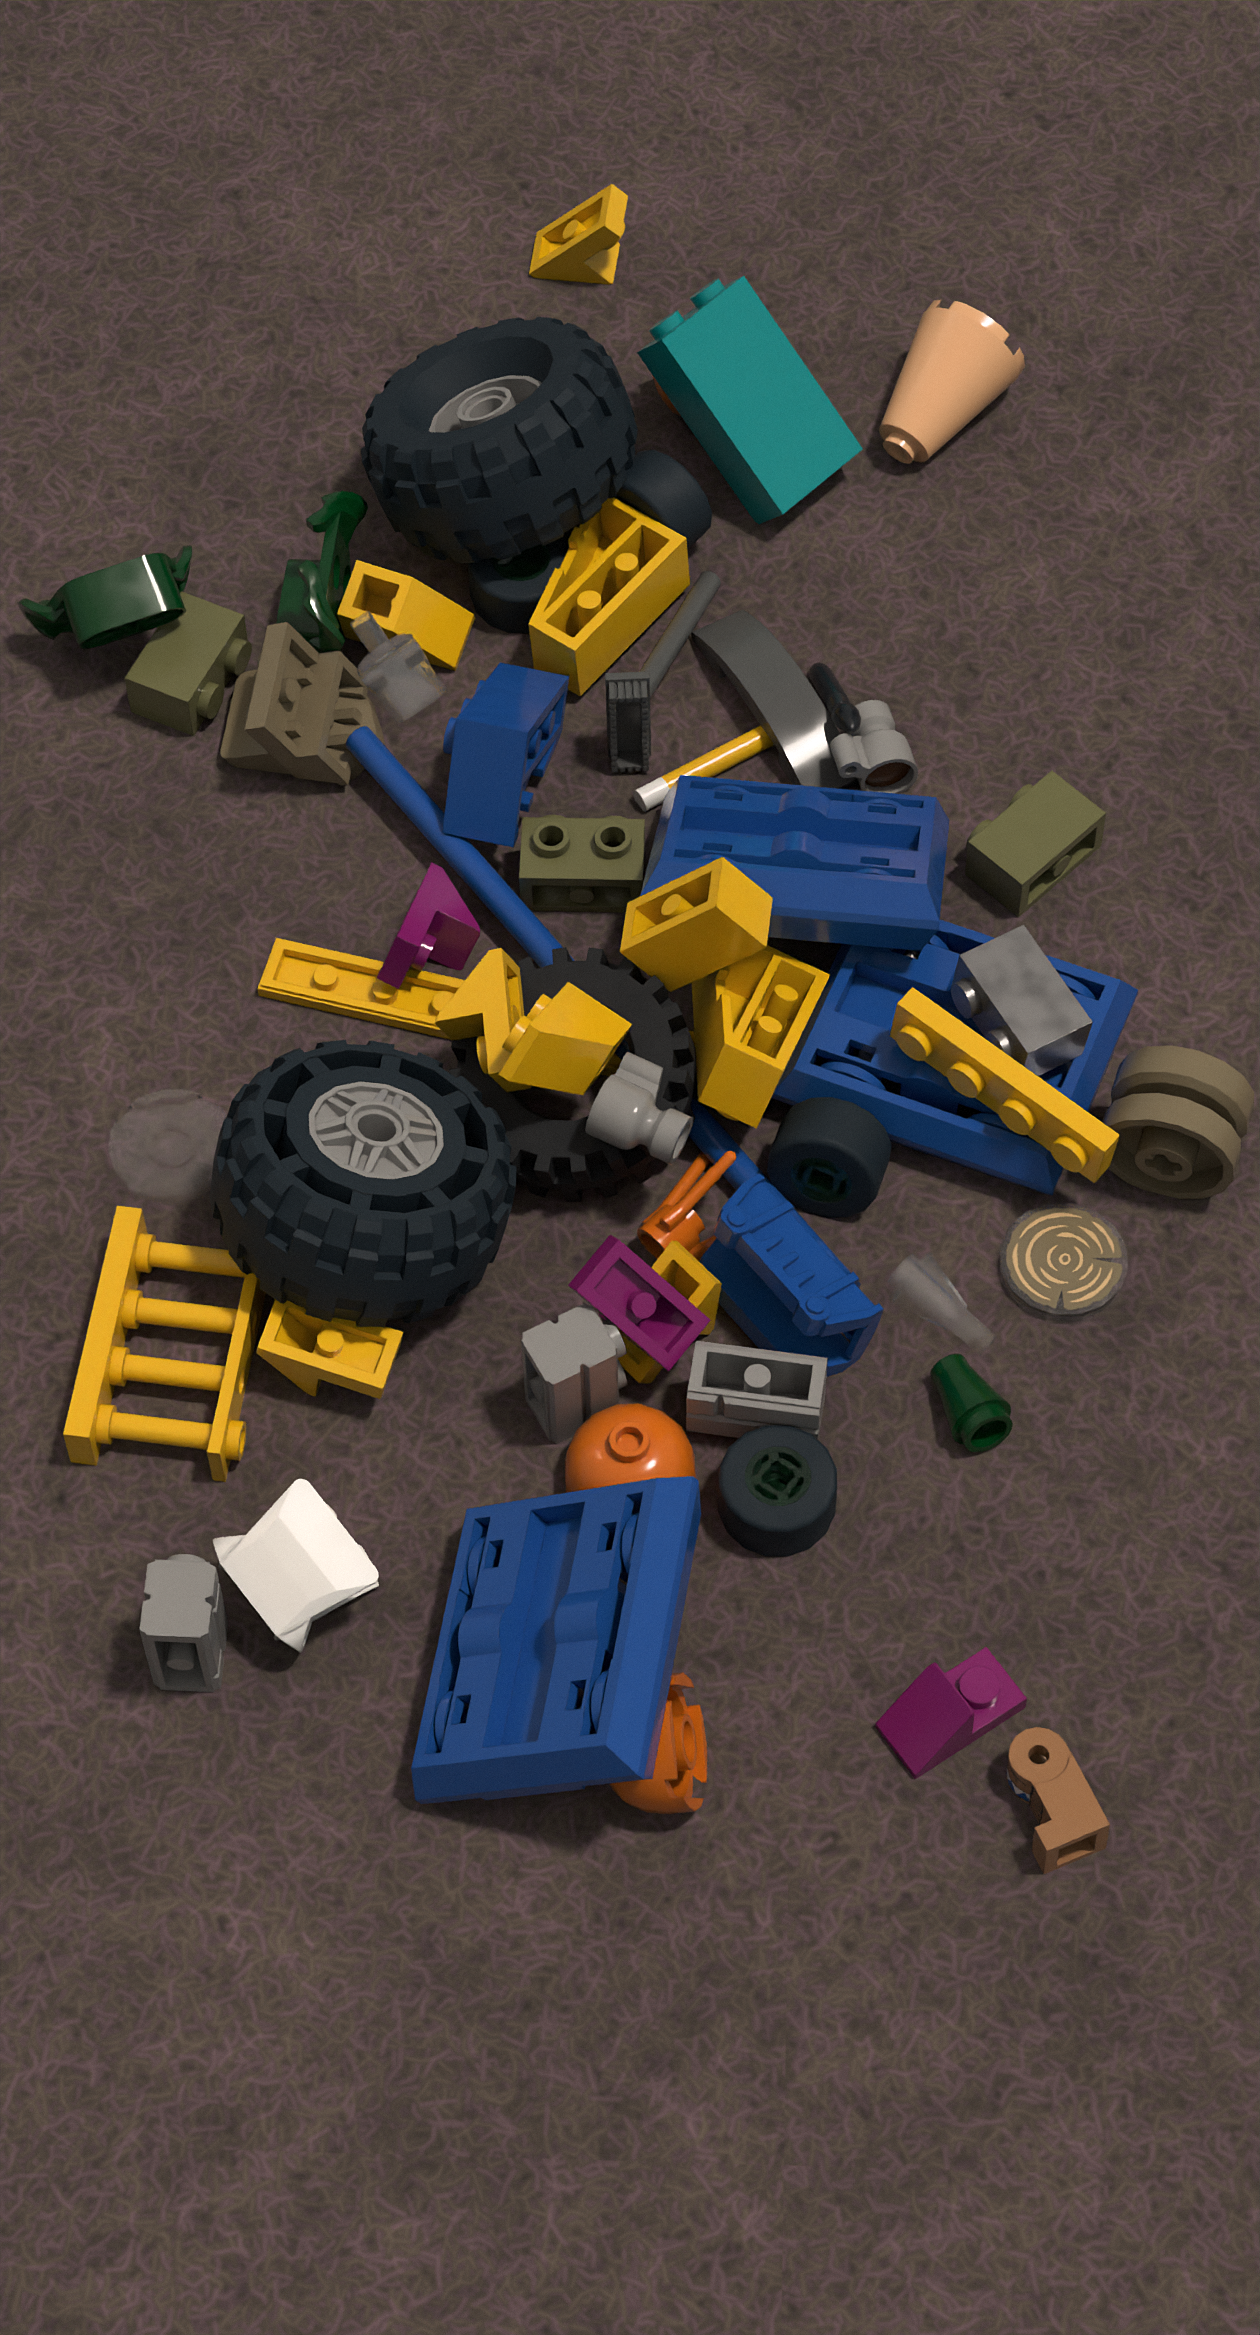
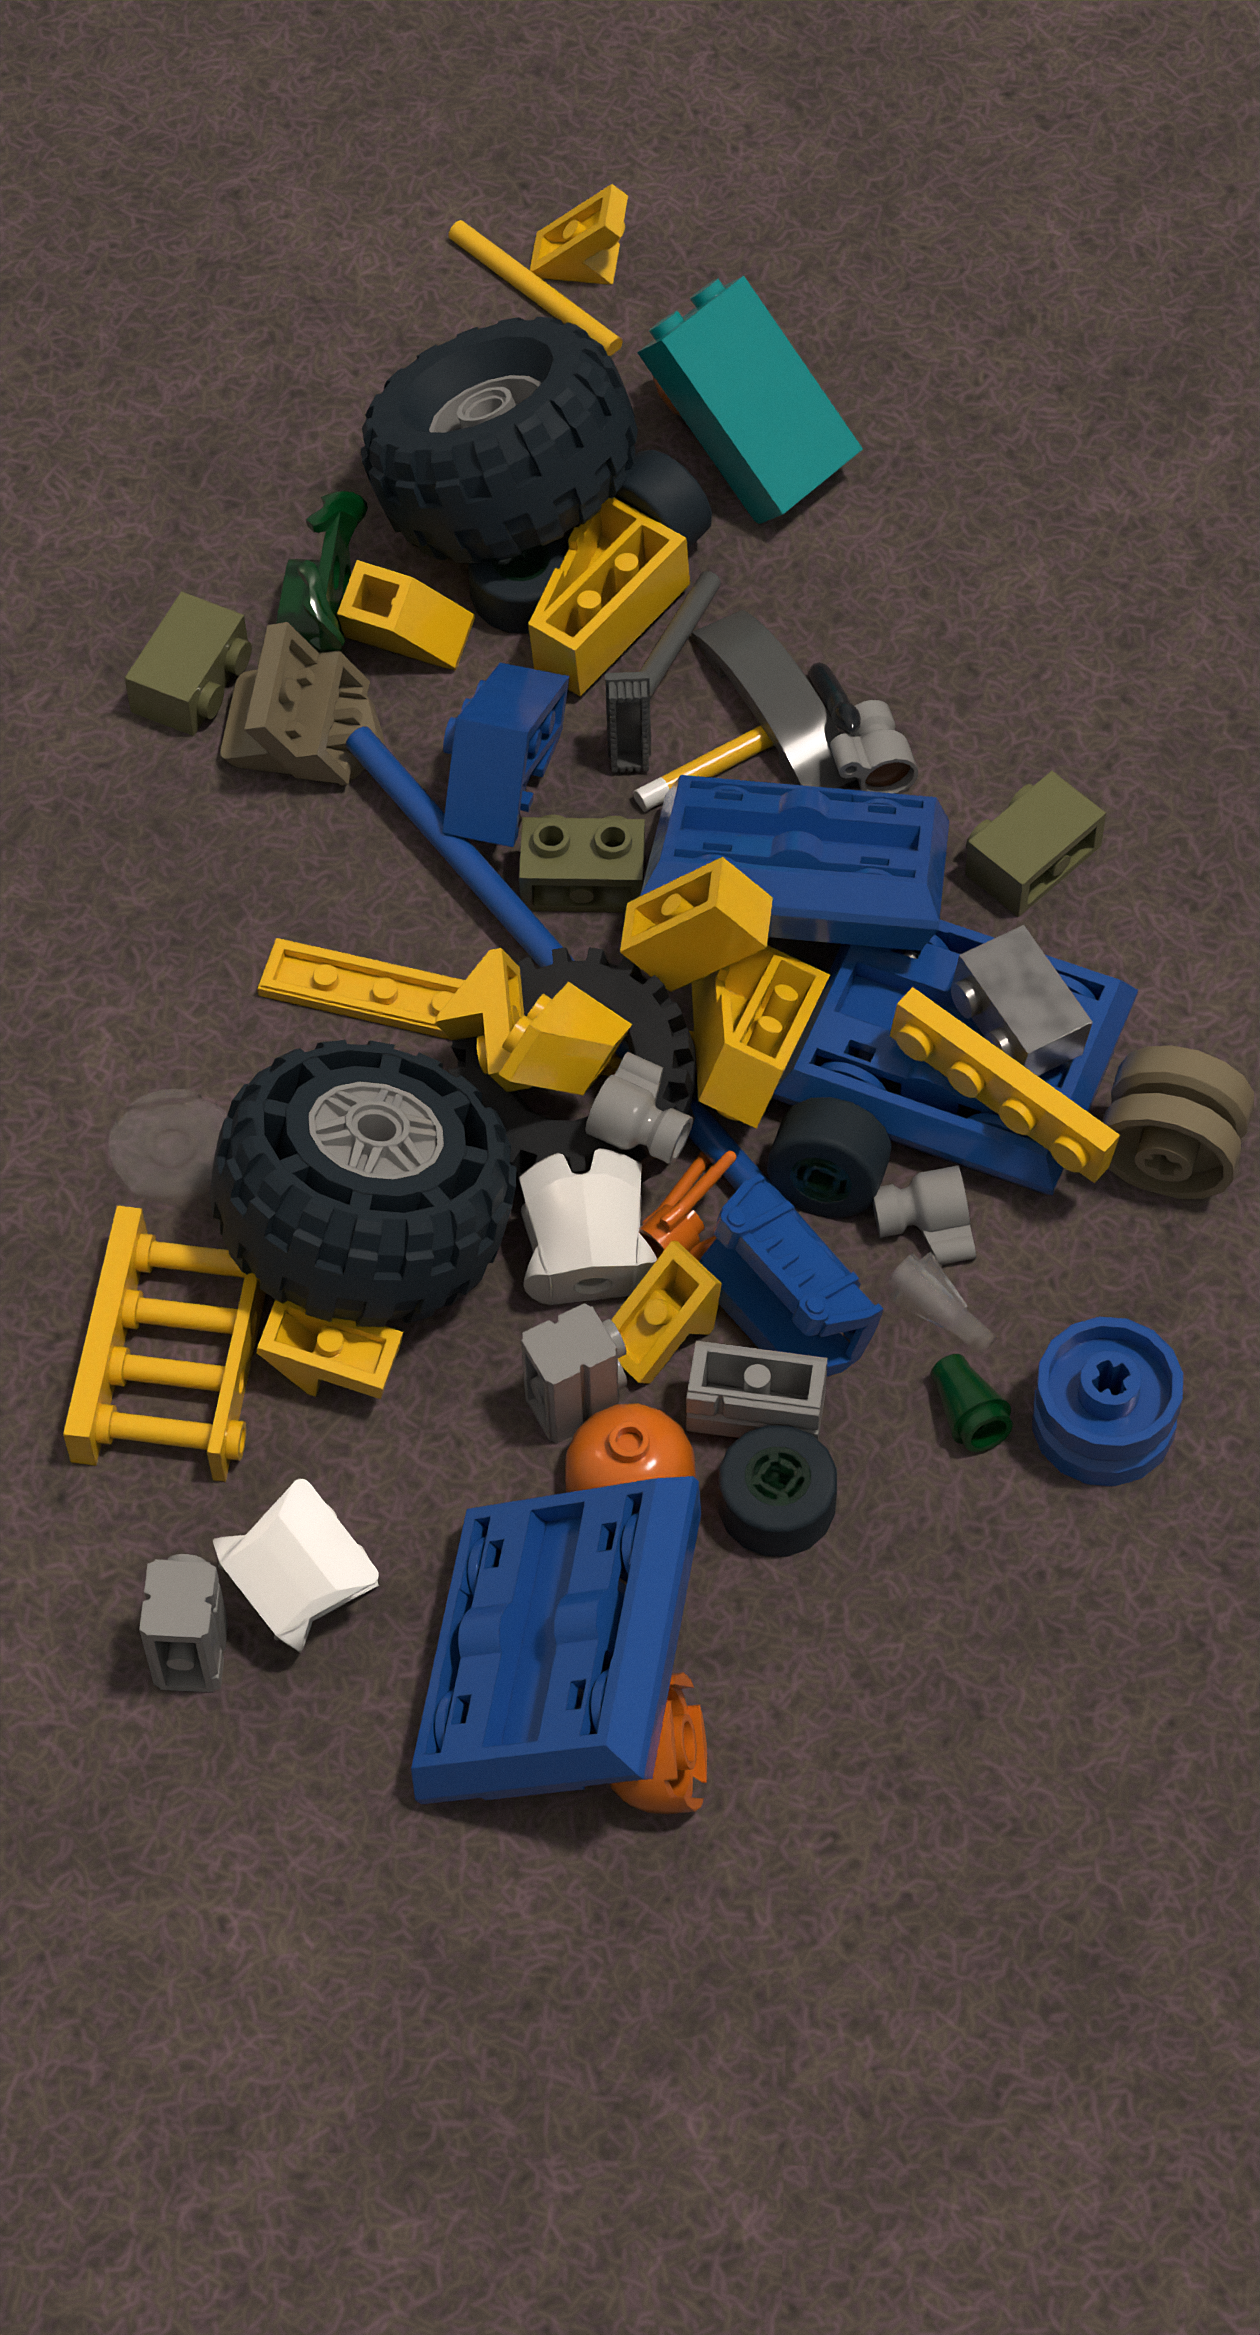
dark green piece [17,545,192,649] -> none
clear piece [350,611,447,725] -> none
magenta slope [377,862,480,989] -> none
magenta slope [568,1235,711,1371] -> none
magenta slope [875,1647,1027,1779] -> none
light nougat cone [879,300,1025,464] -> none
tile [998,1203,1128,1325] -> none
medium nougat leg [1006,1727,1110,1874] -> none
none -> yellow bar [448,220,623,356]
none -> white piece [518,1148,657,1306]
none -> light grey piece [872,1166,976,1266]
none -> blue wheel [1032,1317,1183,1486]

